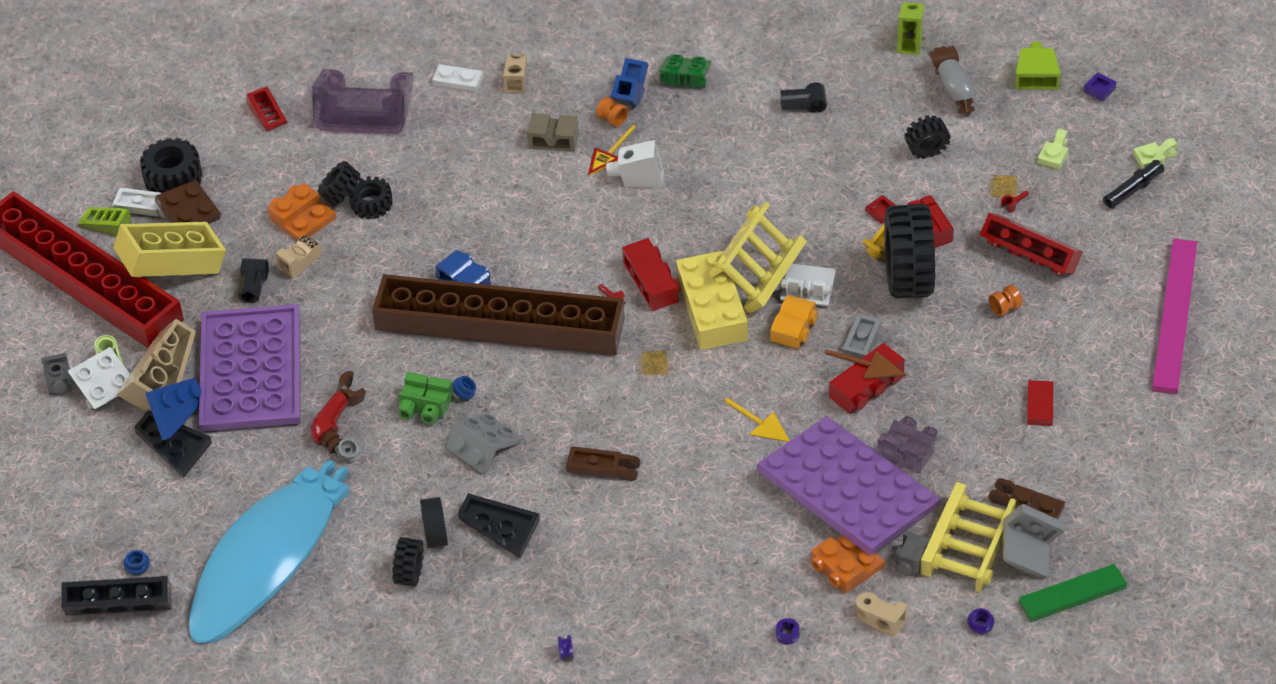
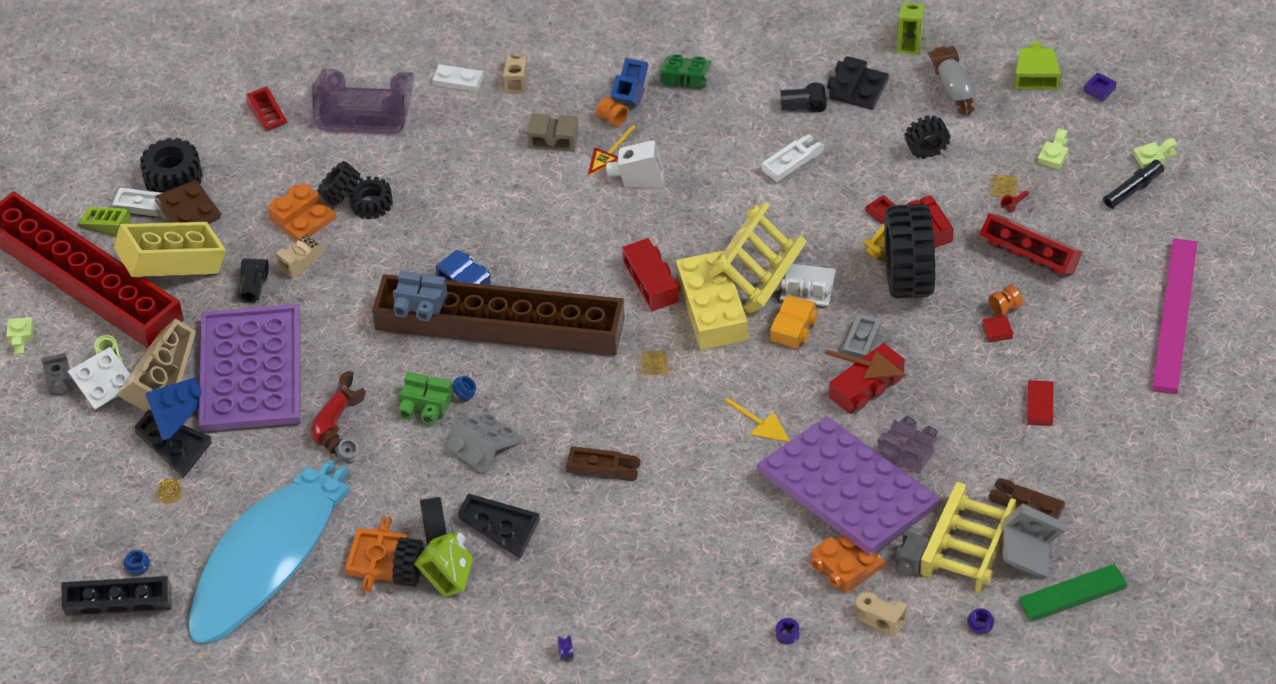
red hand [598,284,626,304] -> none
none -> yellowish green plate [6,317,34,355]
none -> clear yellow bush [157,479,182,504]
none -> orange plate [345,516,408,593]
none -> sand blue hips [393,270,447,321]
none -> lime torso [414,532,473,597]
none -> white hinge [761,134,824,182]
none -> black plate [827,56,889,110]
none -> red tile [982,315,1013,343]

